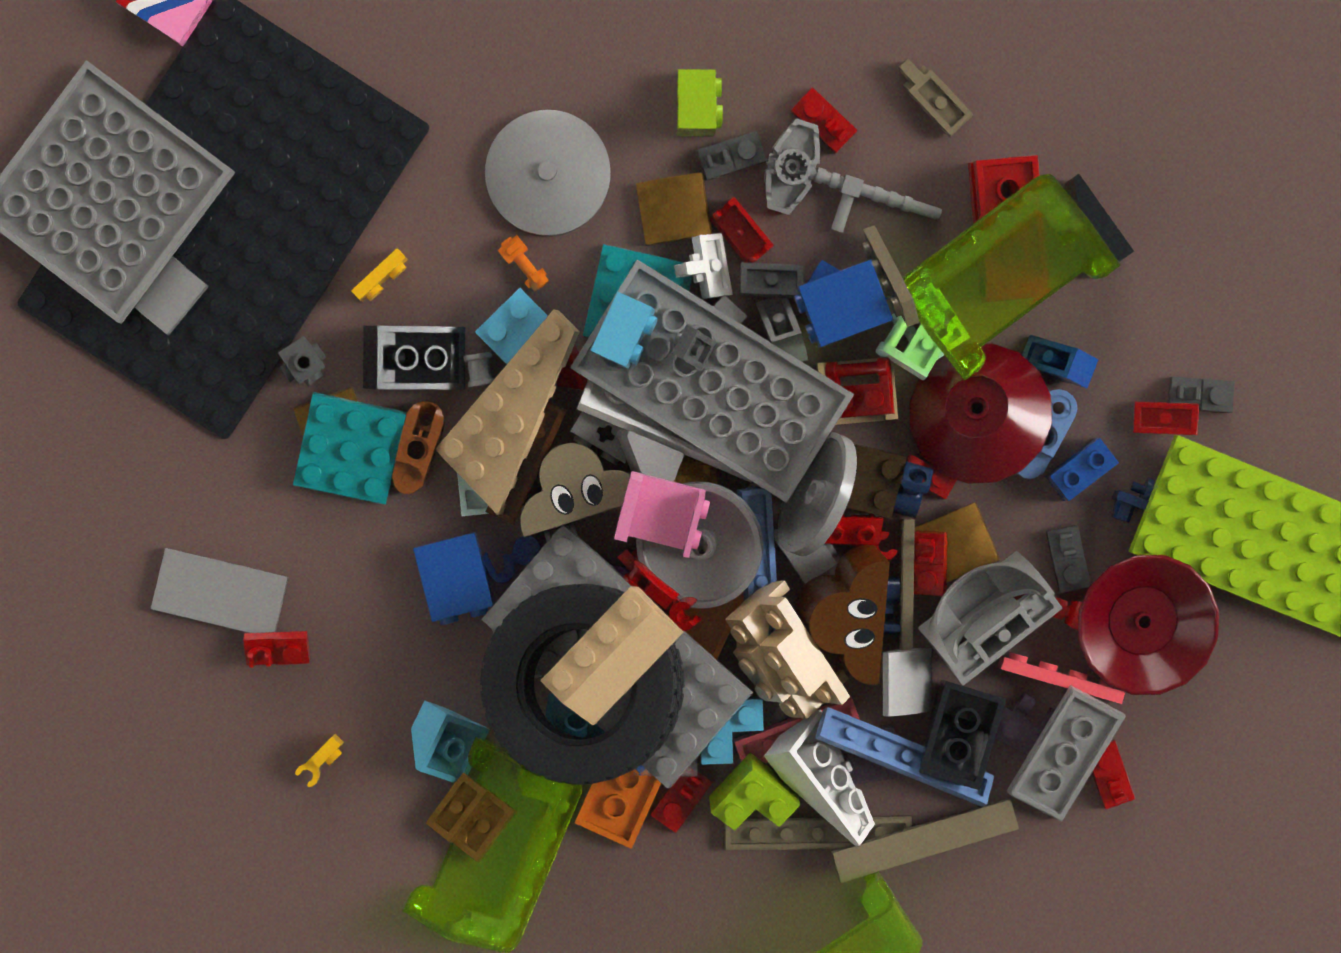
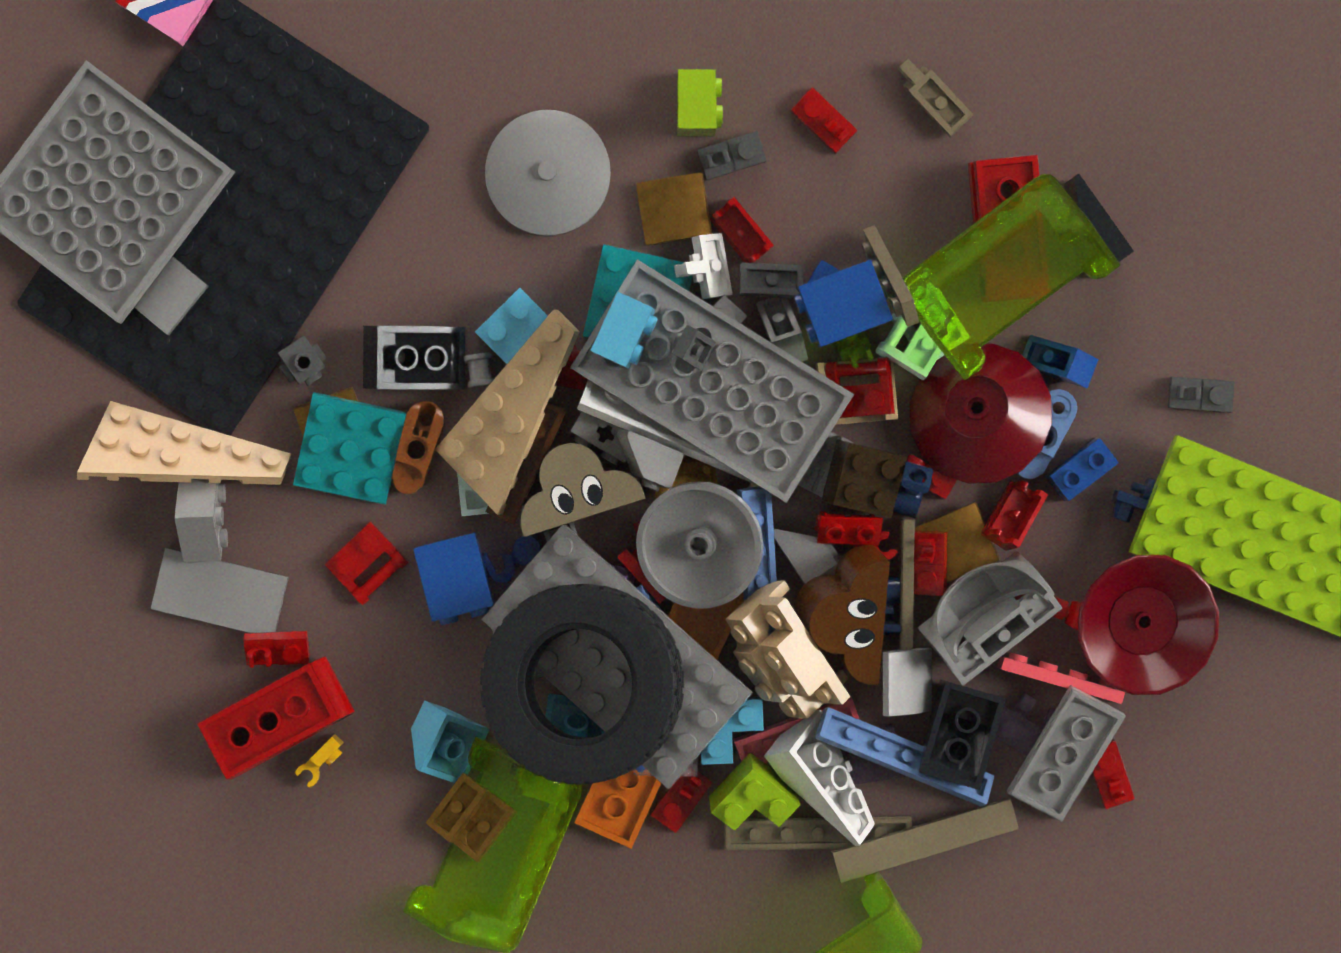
yellow plate [351,248,408,302] -> none
orange bar [497,235,549,292] -> none
tan slope [540,587,684,725] -> none
bright pink panel [614,471,710,558] -> none
red piece [623,561,702,631] -> none
light grey bar [764,118,942,233] -> none
light grey dish [778,432,857,556] -> none
dark grey plate [1046,525,1091,593] -> none
red plate [1133,401,1199,435] -> none
none -> tan wing [77,401,291,485]
none -> light grey brick [174,479,228,562]
none -> red hinge [197,656,355,780]
none -> red plate [325,522,409,606]
none -> clear neon green plate [832,332,874,368]
none -> red hinge [981,481,1048,551]

